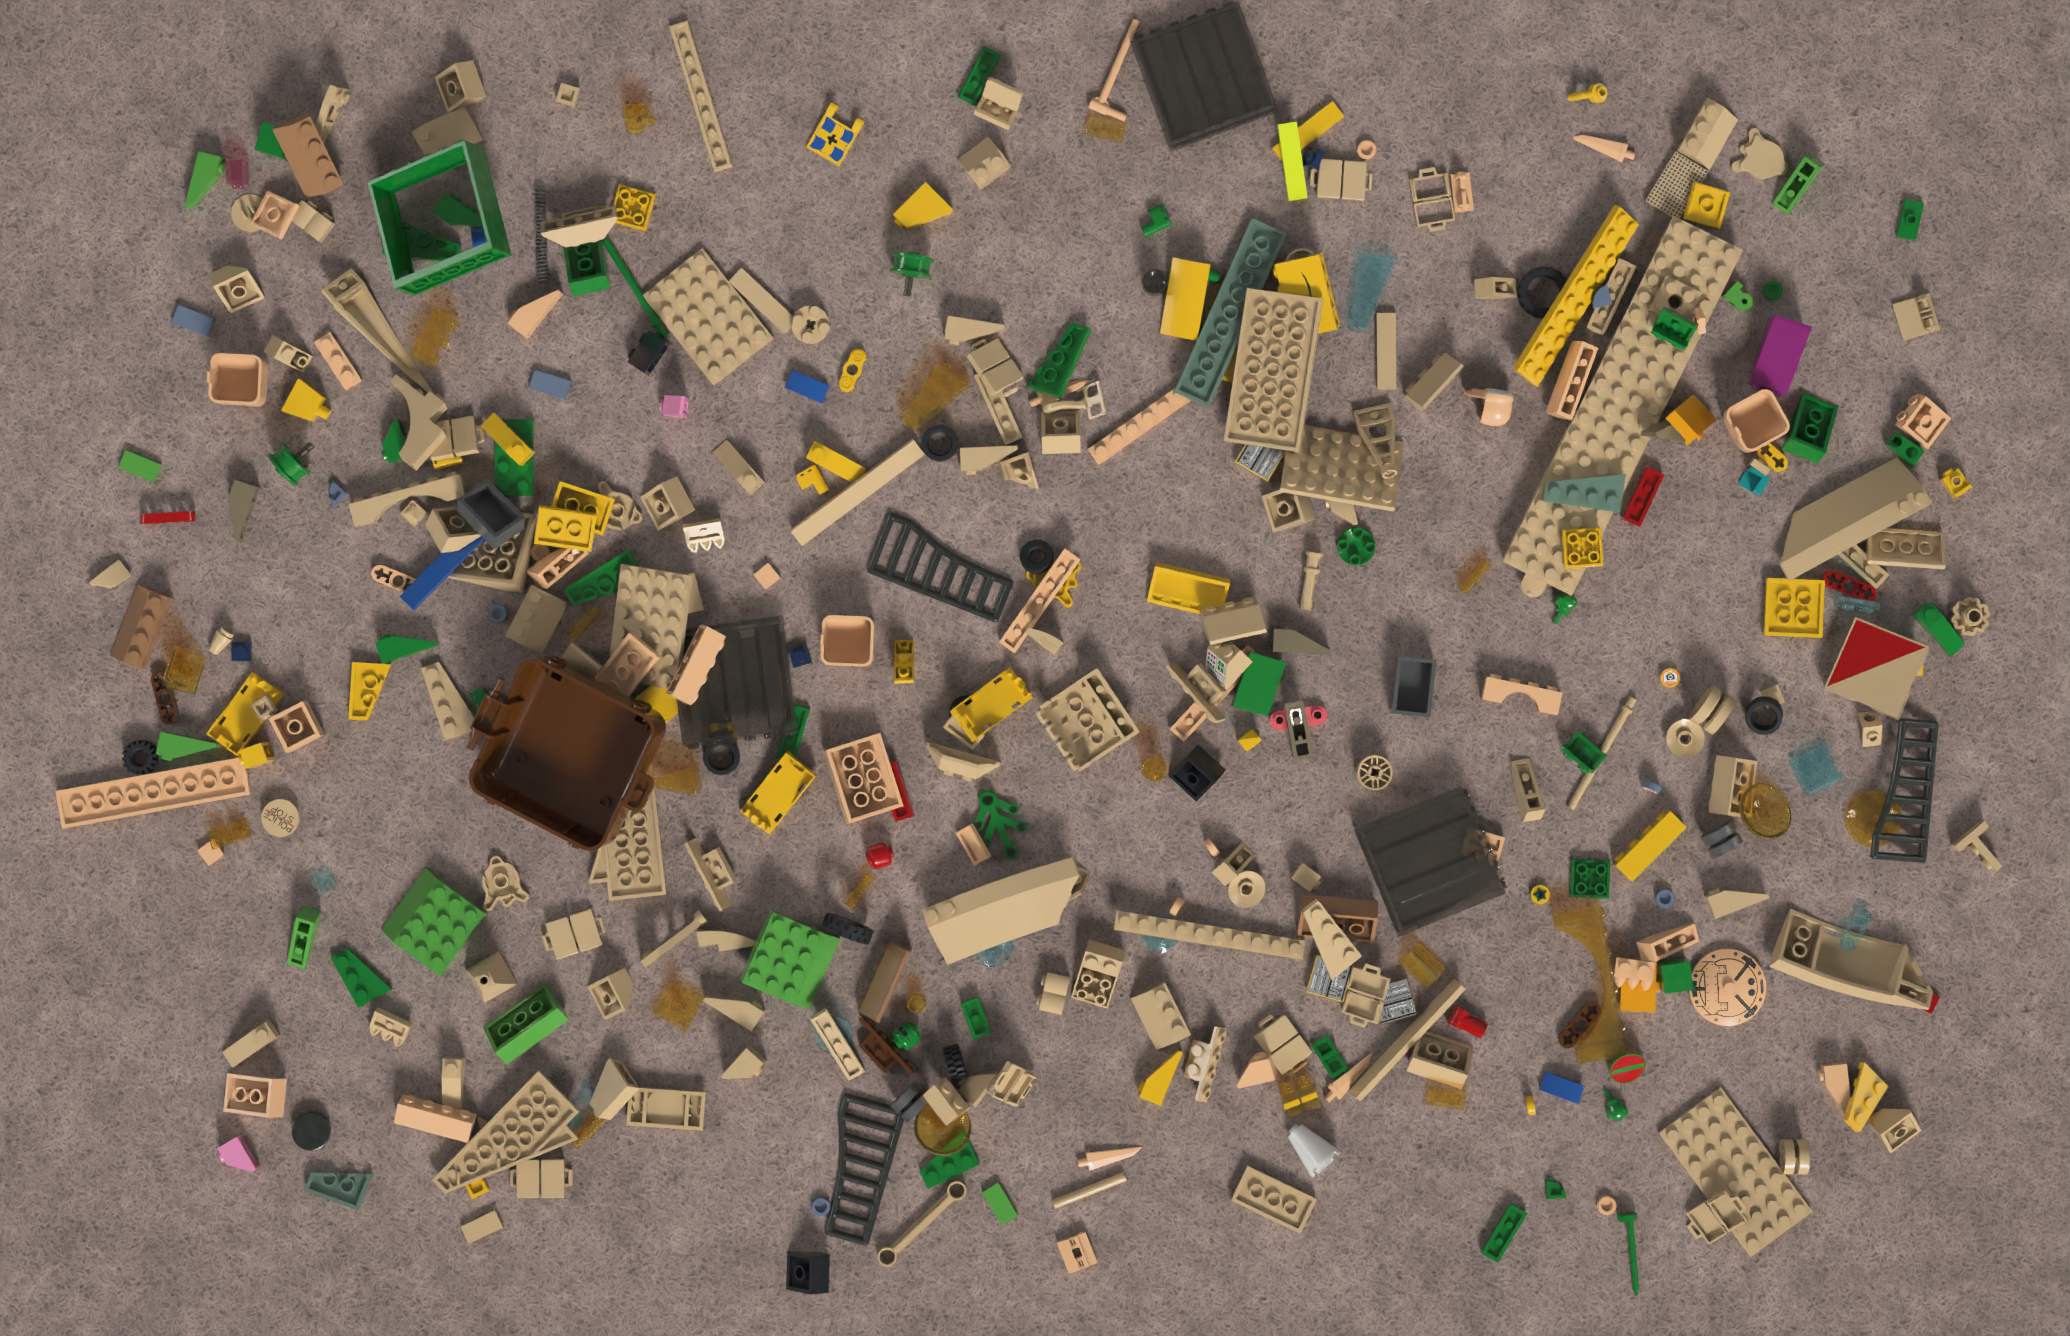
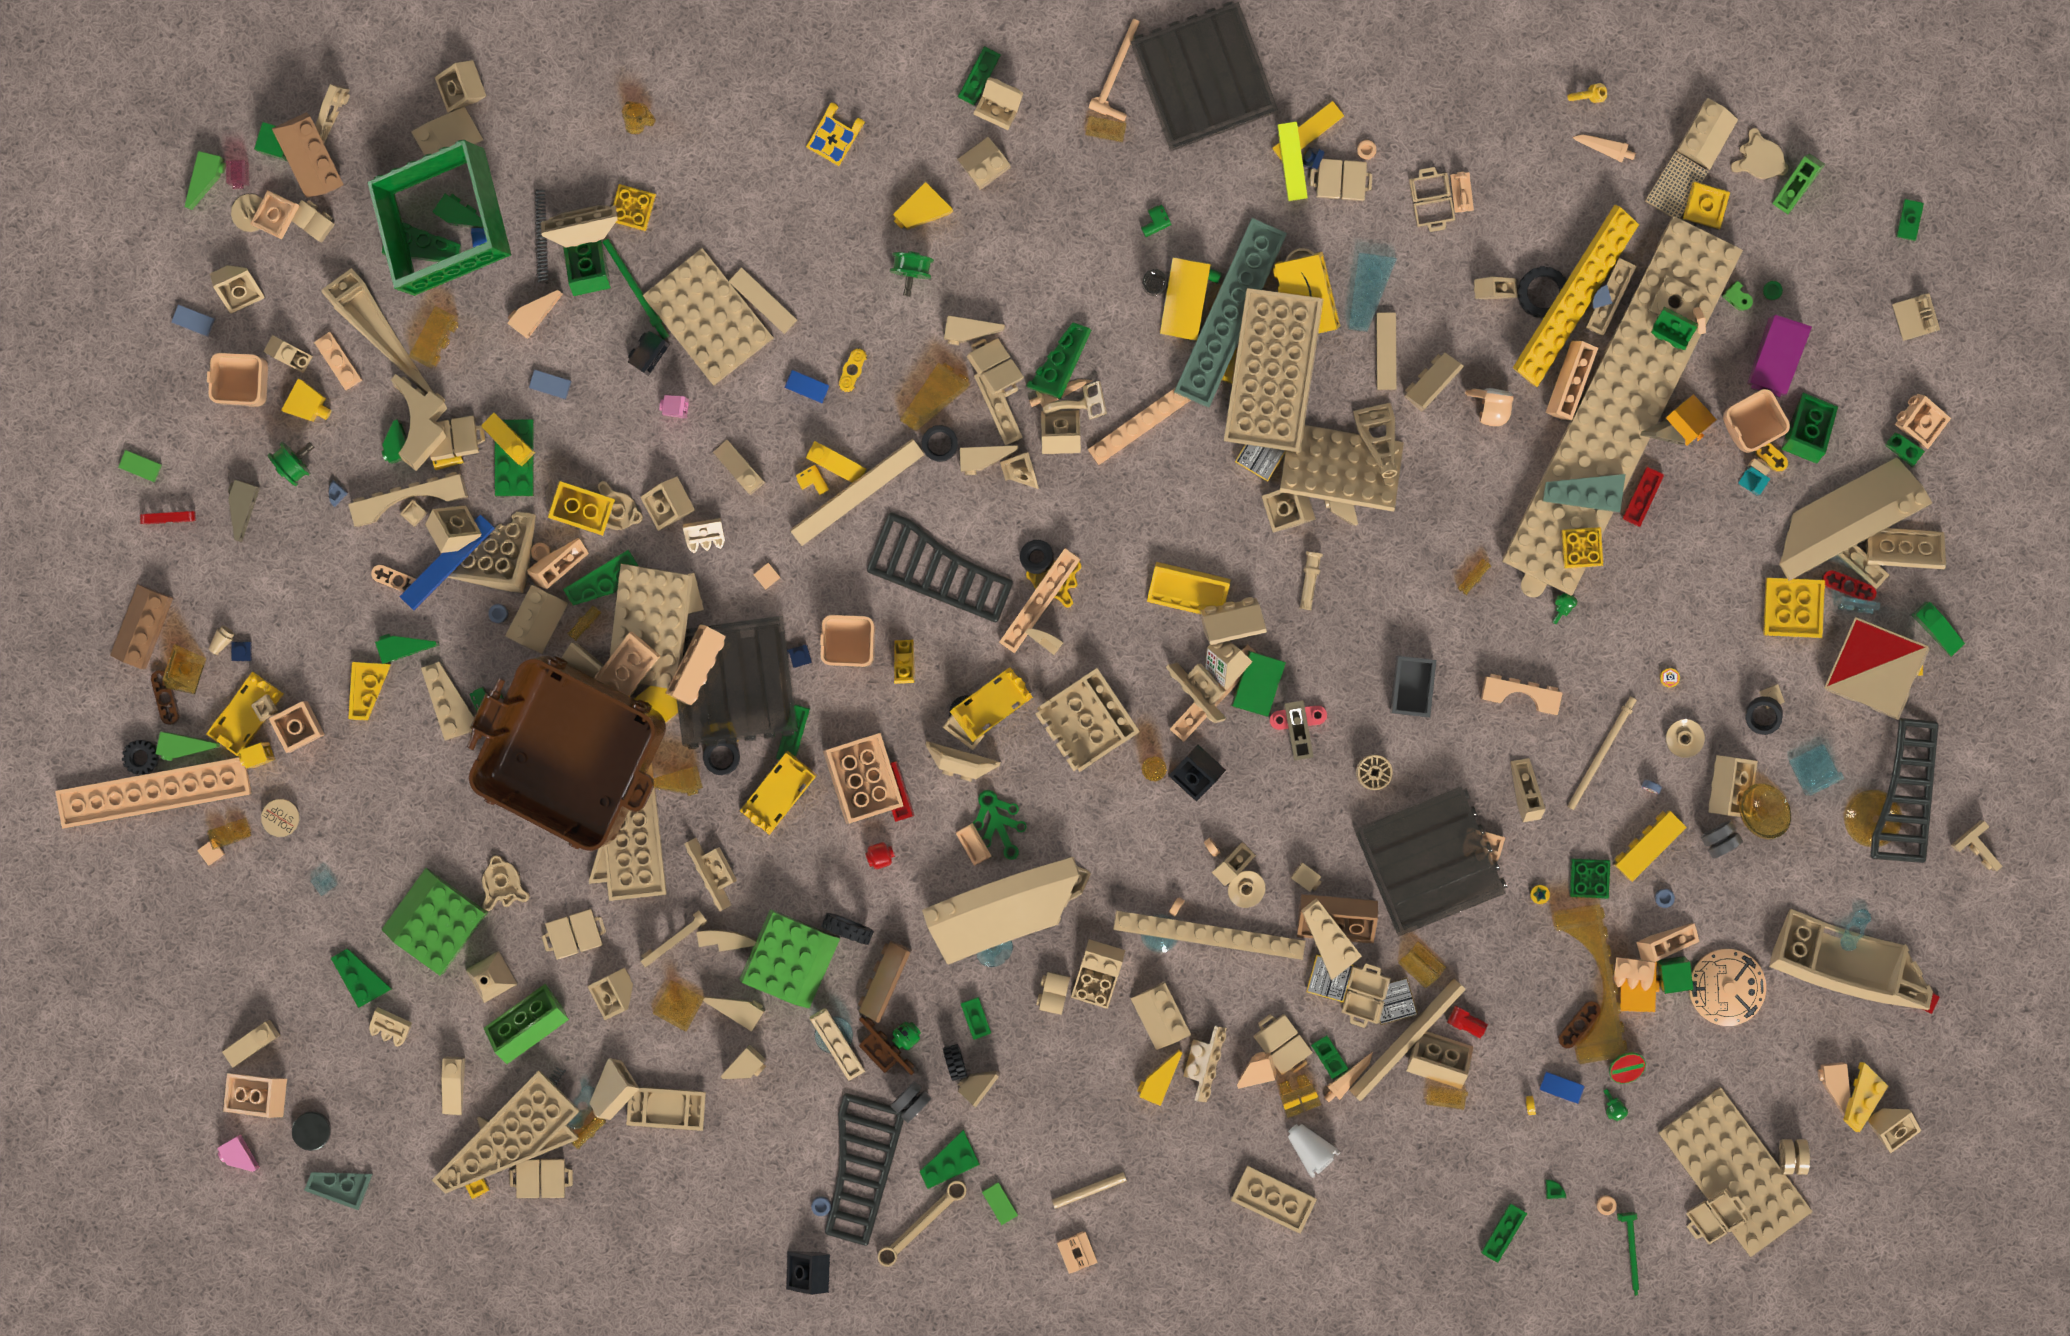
tan slope [89,560,131,589] -> none
bright green slope [287,906,322,969] -> none
light nougat brick [394,1094,477,1143] -> none
dark grey piece [457,479,525,550] -> none
tan tile [461,1210,504,1244] -> none
yellow tile [534,505,597,552] -> none
tan plate [556,83,581,108] -> none
tan tile [669,20,733,173] -> none
tan plate [791,306,830,344] -> none
clear yellow pin [844,872,875,910] -> none
clear yellow wheel [907,993,927,1014] -> none
clear yellow dish [914,1103,971,1156] -> none
tan slope [922,1077,971,1126] -> none
tan piece [987,1061,1036,1107] -> none
light nougat bar [1078,1146,1143,1171] -> none
yellow slope [1237,729,1261,751] -> none
dark tan slope [1272,625,1331,655] -> none
green dish [1337,527,1376,566] -> none
green bracket [1561,731,1608,774] -> none
tan wheel [1689,685,1736,735] -> none
tan slope [1704,888,1770,919] -> none
tan bracket [1858,711,1882,747] -> none
yellow brick [1940,468,1972,499] -> none
tan plant [1950,597,1990,636] -> none

